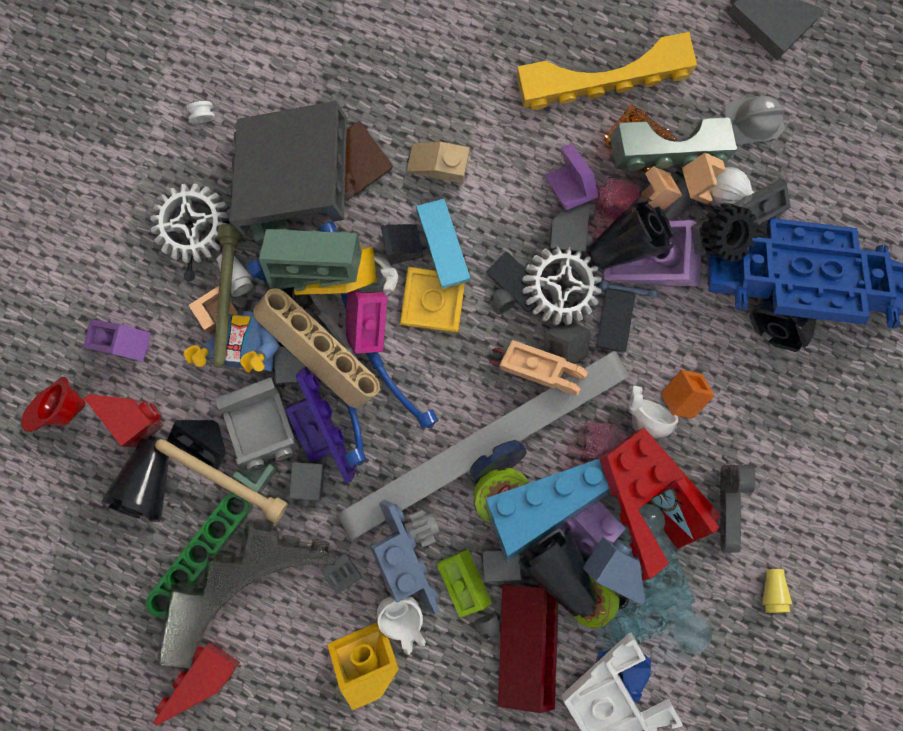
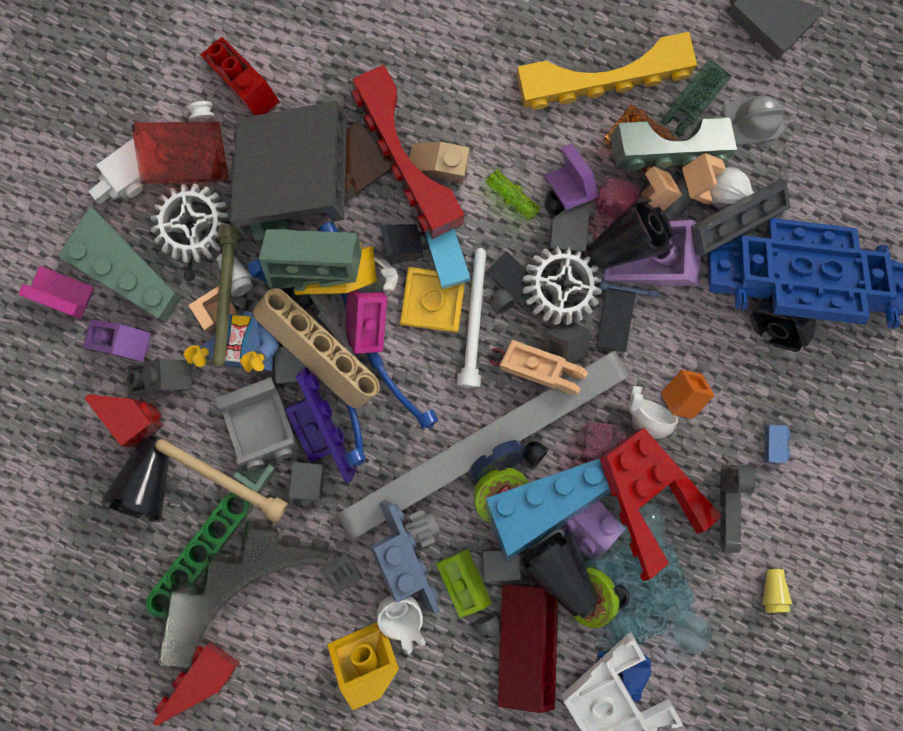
red piece [21,377,86,432] -> none
black slope [167,420,226,470] -> none
sand blue slope [583,537,645,605] -> none
red tile [645,477,719,549] -> none
black tyre [700,203,759,262] -> none
none -> dark pink panel [18,266,94,319]
none -> sand green wedge [58,206,181,322]
none -> white hinge [88,130,171,204]
none -> dark grey slope [126,359,193,396]
none -> clear red tile [132,122,229,184]
none -> red slope [200,37,280,116]
none -> red arch [350,65,465,239]
none -> white piece [457,248,486,388]
none -> clear neon green pin [486,169,541,222]
none -> black hinge [524,441,549,467]
none -> black hinge [544,190,565,215]
none -> clear green hinge [661,58,732,137]
none -> medium blue piece [764,425,790,463]

